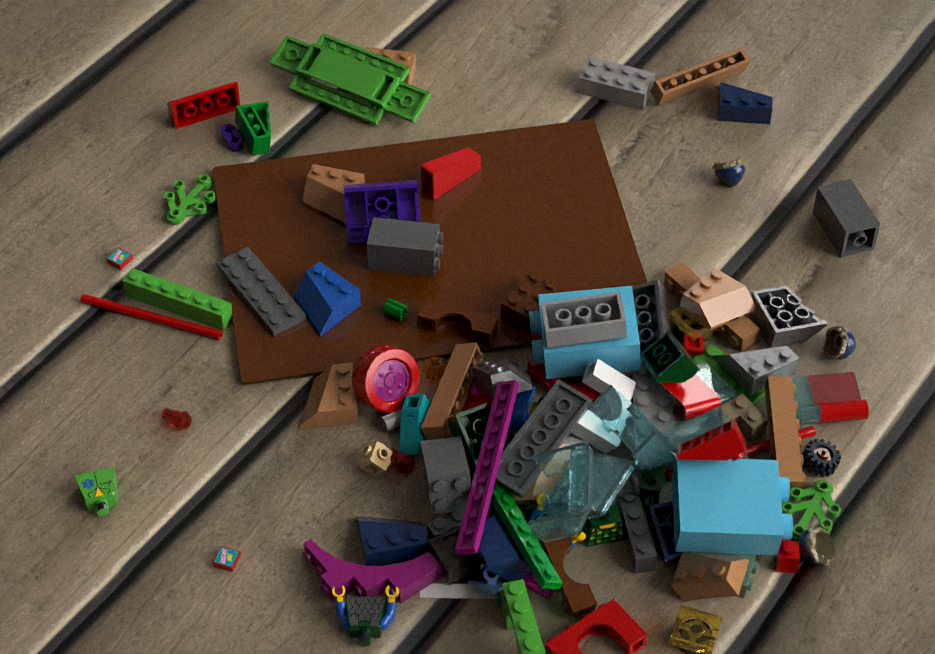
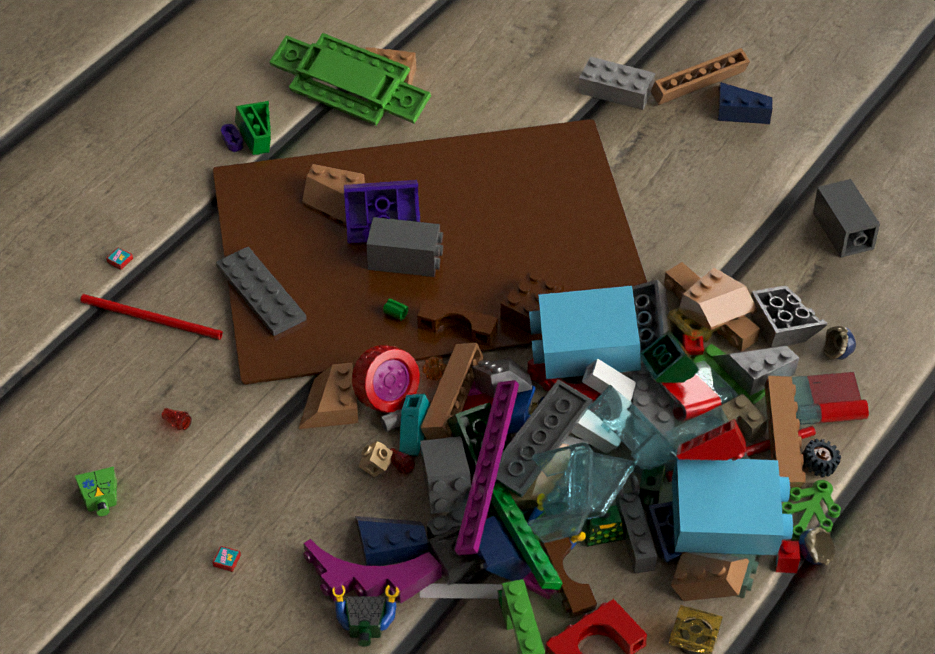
bright green brick [123,268,233,331] -> none
bright green plant [164,174,216,225] -> none
red slope [167,81,240,129] -> none
blue wedge [294,262,361,337] -> none
red slope [421,147,481,200] -> none
medium blue piece [468,568,512,594] -> none
light grey brick [541,292,627,348] -> none
dark blue hair [712,157,746,187] -> none

